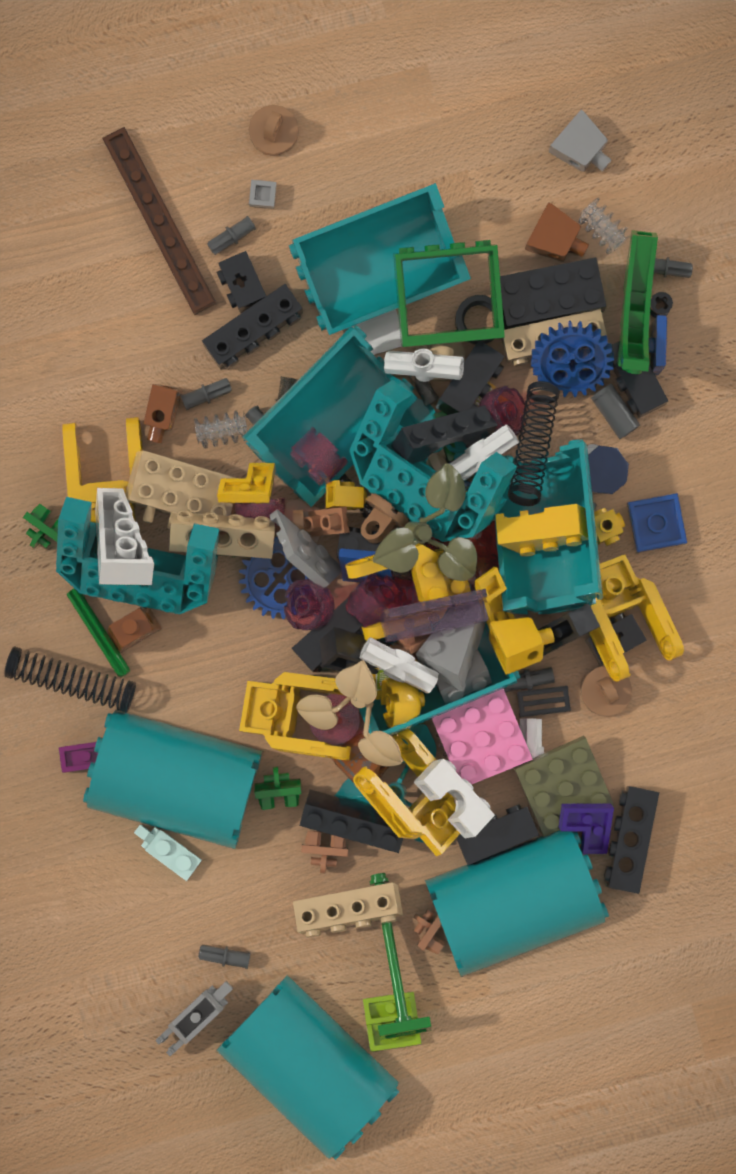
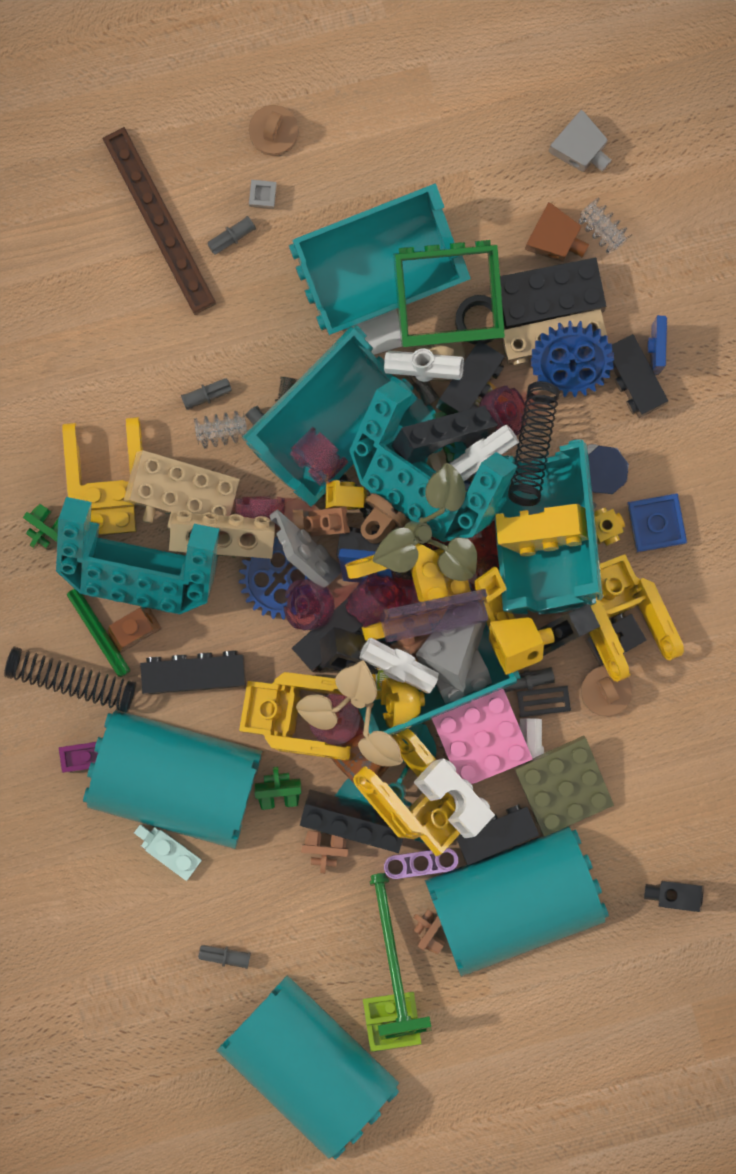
white wedge [95,488,154,585] -> none
dark orange torso [144,384,183,444] -> none
light grey hinge [155,981,233,1056] -> none
black brick [202,284,303,370] -> none
black brick [216,251,266,313] -> none
yellow plate [217,463,276,504] -> none
tan brick [293,882,403,938] -> none
dark purple plate [558,803,614,854] -> none
dark grey pin [591,384,640,440] -> none
black brick [603,786,660,894] -> none
green arch [617,230,658,374] -> none
black bush [650,292,673,318] -> none
dark grey axle [654,257,693,278] -> none
none -> black brick [140,651,246,695]
none -> lavender beam [384,848,458,879]
none -> black torso [644,880,704,912]

